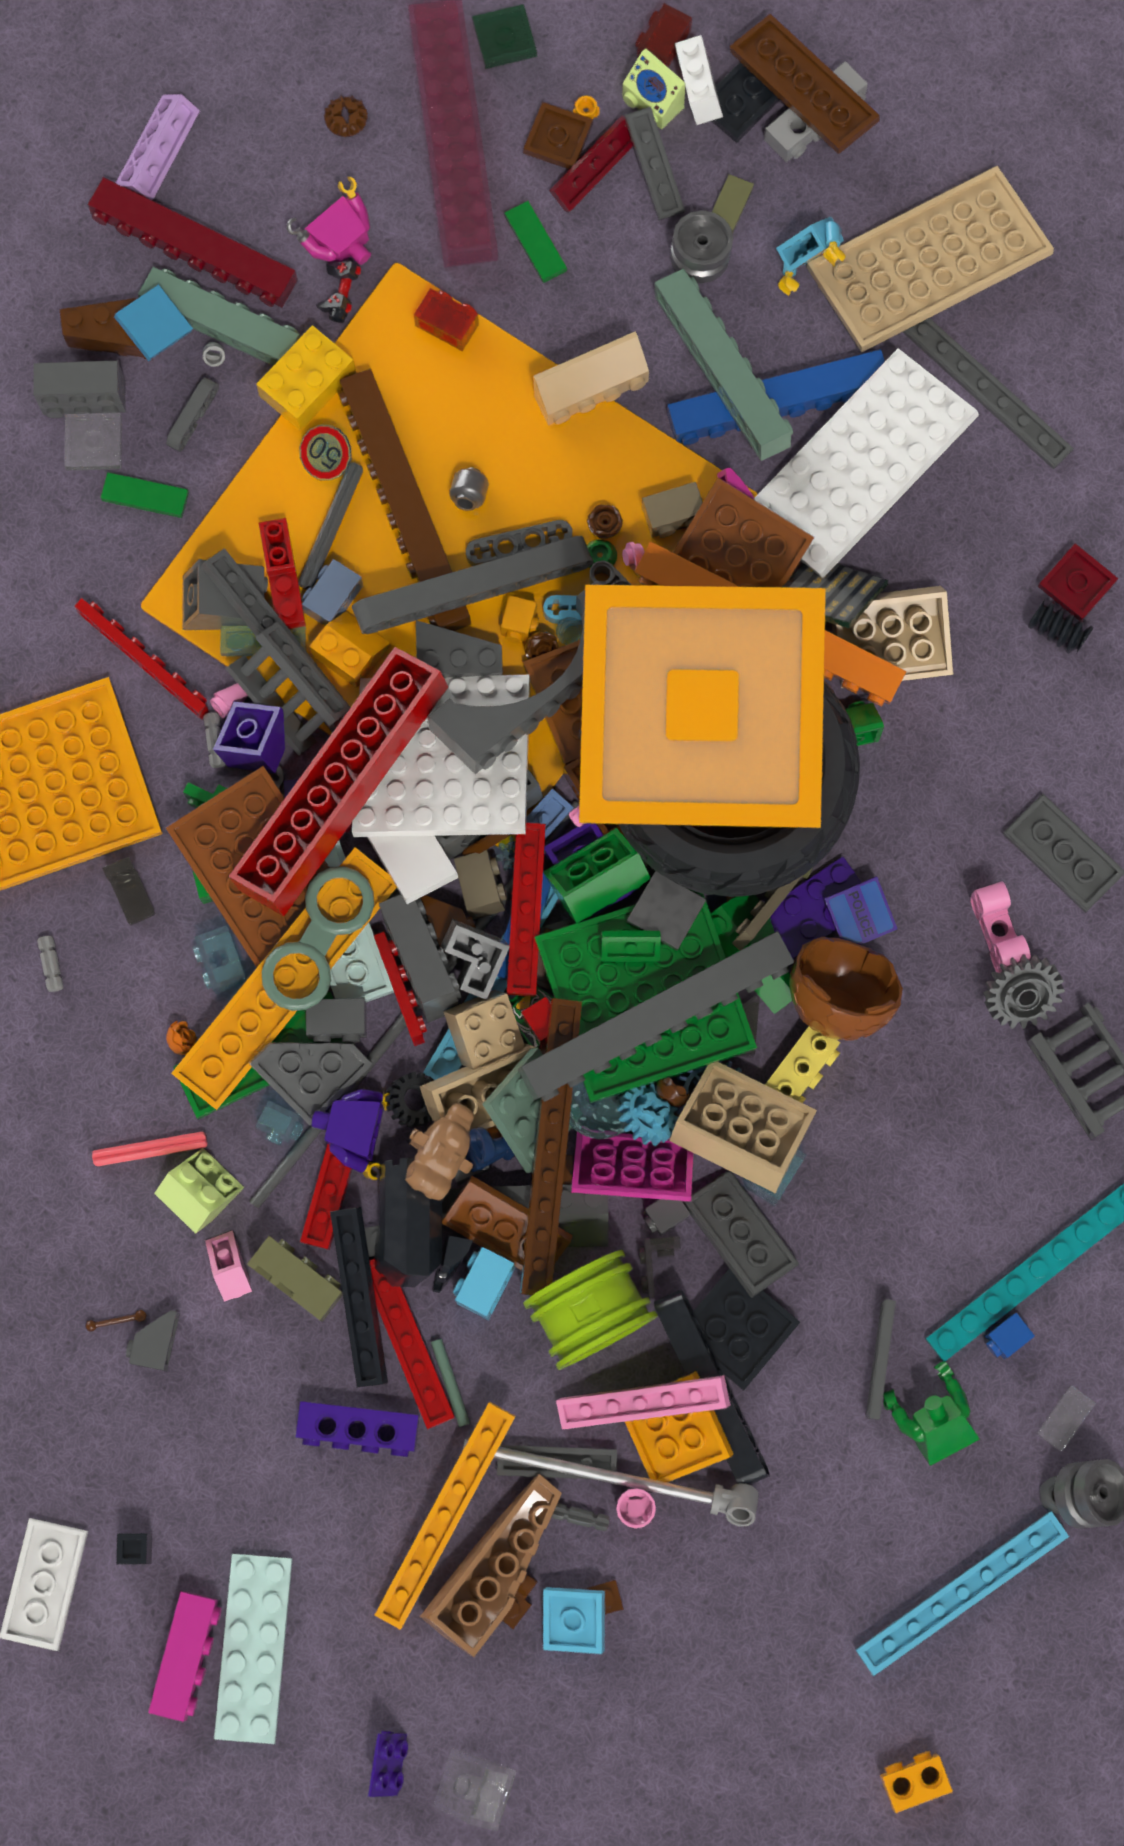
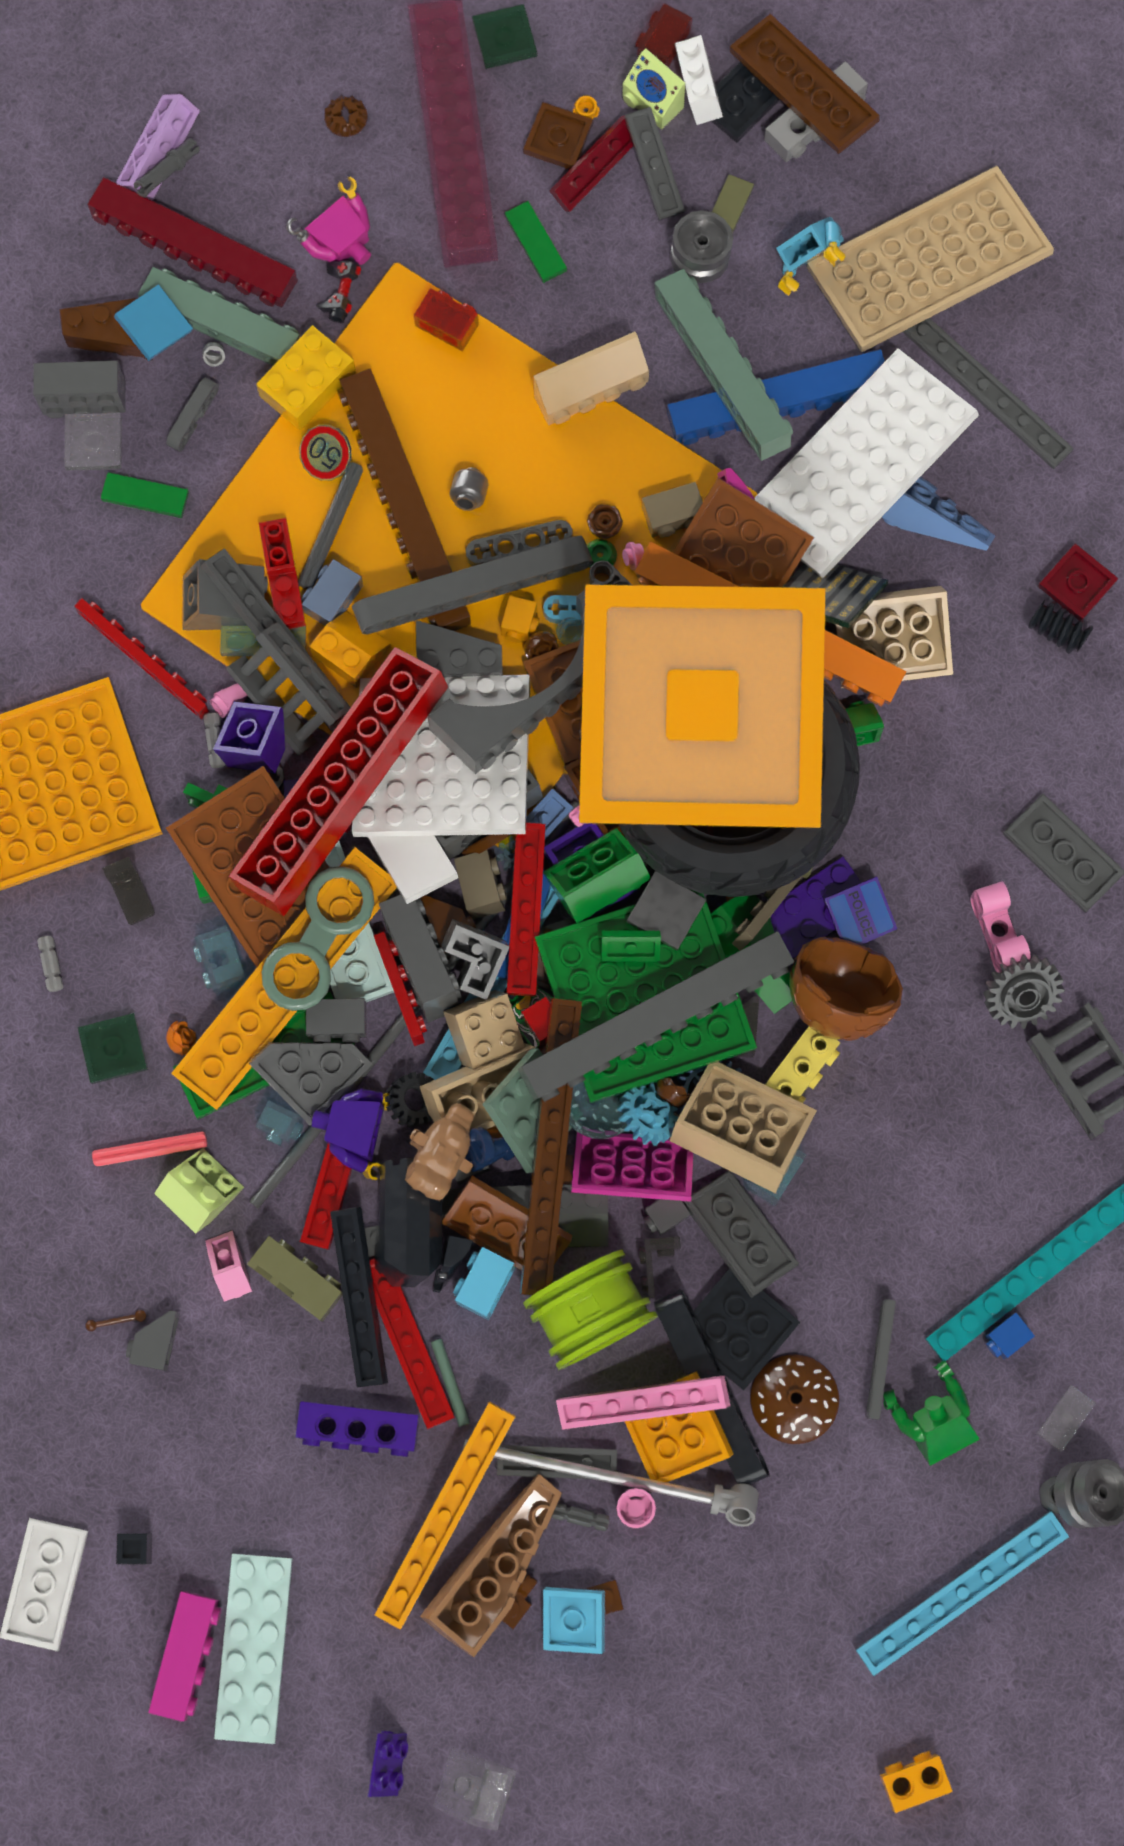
none -> clear green plate [77,1013,148,1084]
none -> dark grey pin [134,138,200,197]
none -> reddish brown dish [750,1354,839,1444]
none -> medium blue wedge [882,477,995,551]

